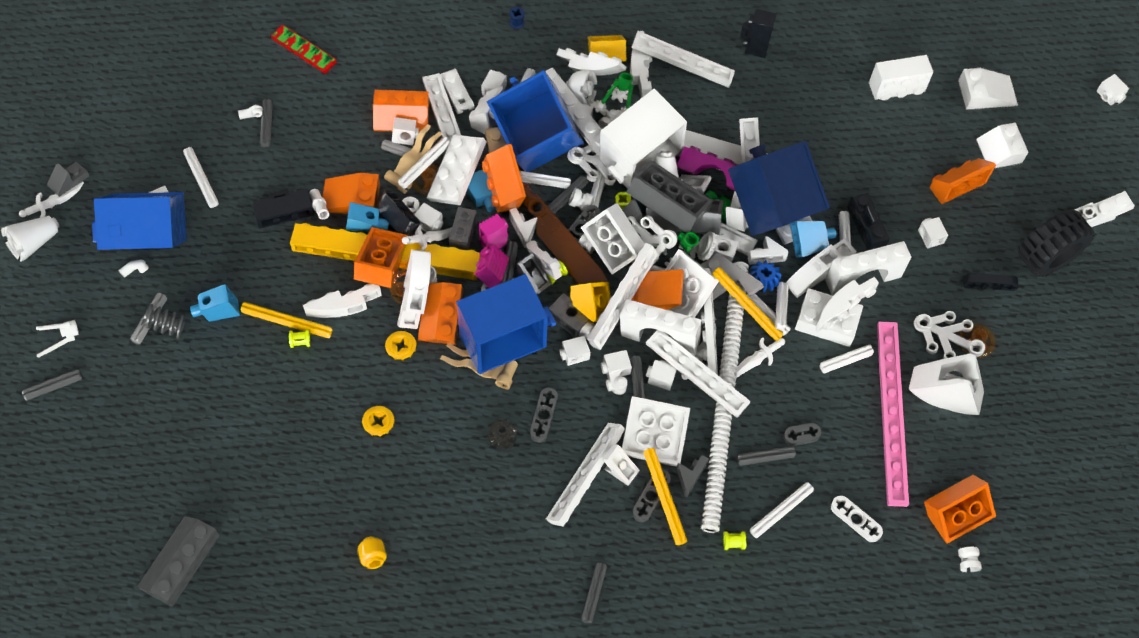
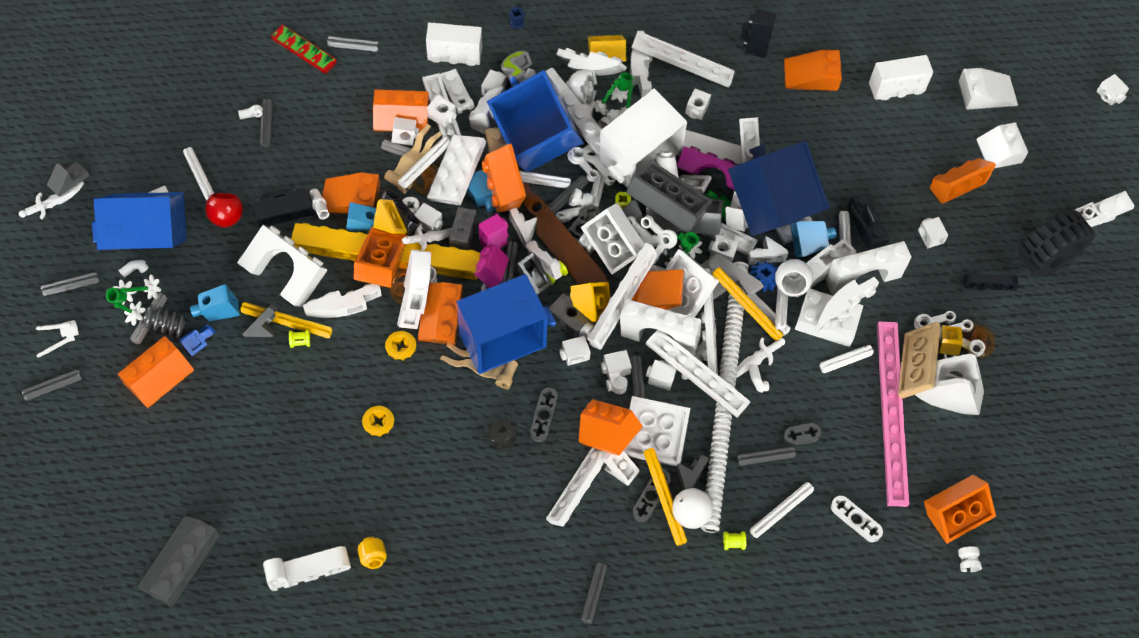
white cone [1,216,59,262] -> none
white gear [697,231,717,261] -> none
none -> dark grey axle [41,272,100,296]
none -> plant [106,275,161,326]
none -> orange slope [118,336,194,408]
none -> plate [179,324,215,357]
none -> red helmet [205,193,243,227]
none -> white arch [237,225,327,307]
none -> slope [242,303,277,337]
none -> white beam [263,546,351,591]
none -> axle [327,36,379,52]
none -> yellow slope [373,199,407,234]
none -> white brick [426,23,482,66]
none -> white brick [427,95,457,128]
none -> light grey animal [501,51,532,87]
none -> white arm [556,207,583,223]
none -> orange slope [579,399,643,456]
none -> white helmet [672,488,713,529]
none -> white brick [685,89,711,120]
none -> white arm [749,365,769,393]
none -> white helmet [775,259,813,297]
none -> orange slope [784,50,842,91]
none -> tan tile [898,321,941,399]
none -> yellow slope [939,325,963,356]

